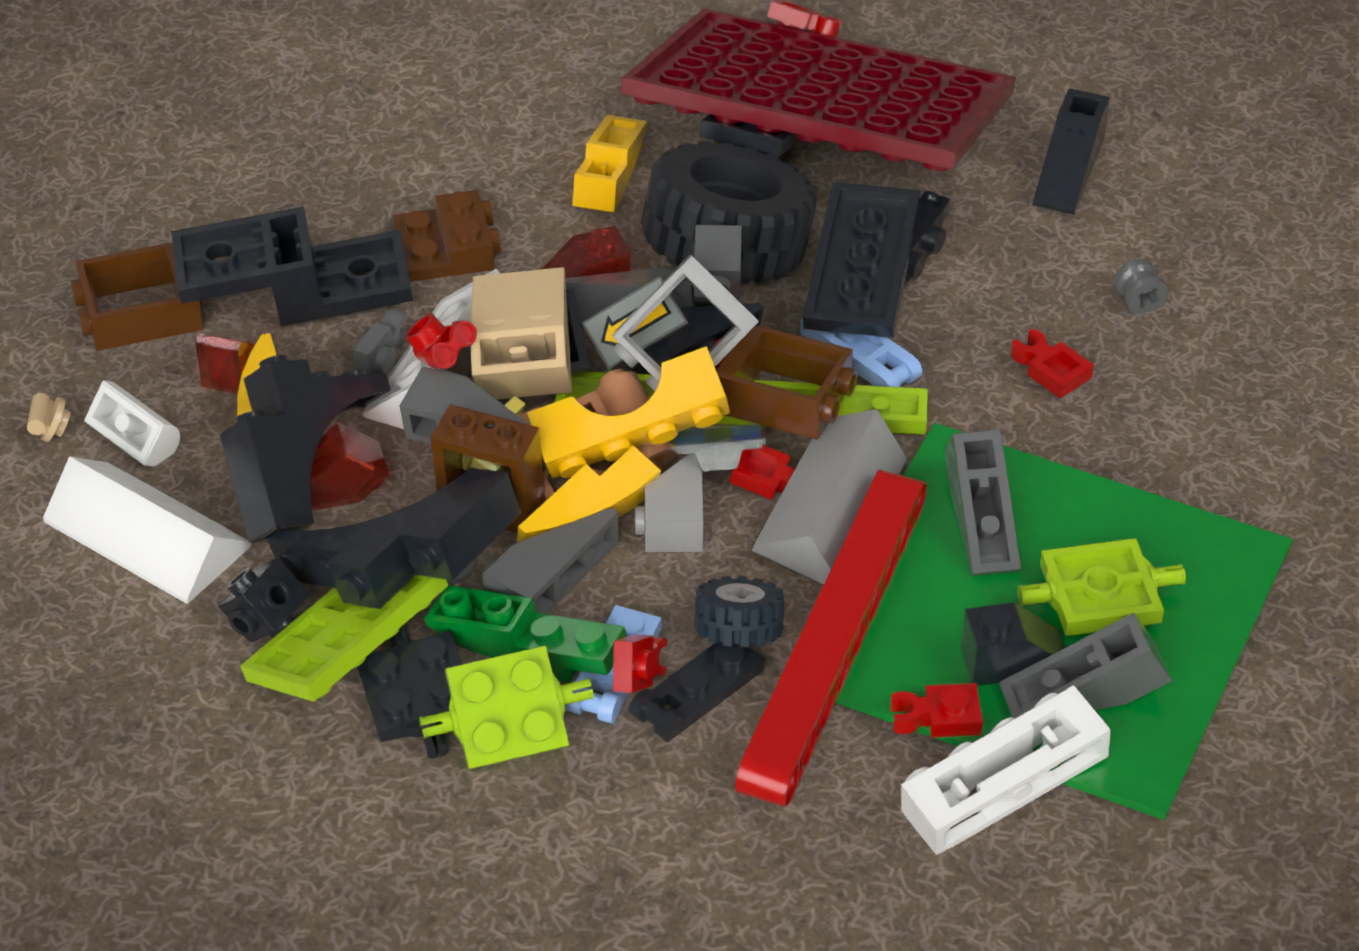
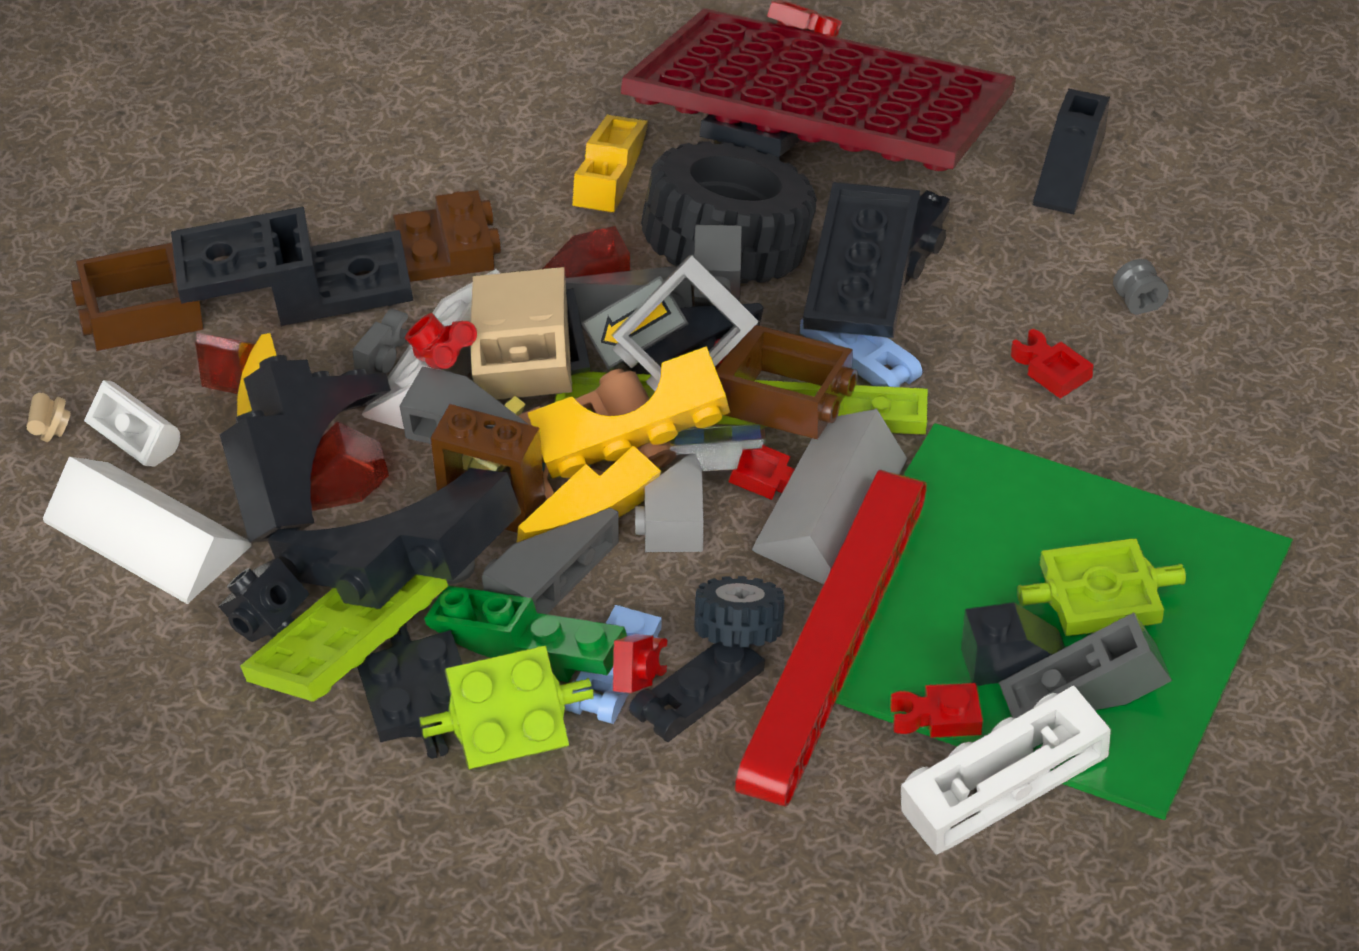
dark grey slope [945,429,1021,576] -> none

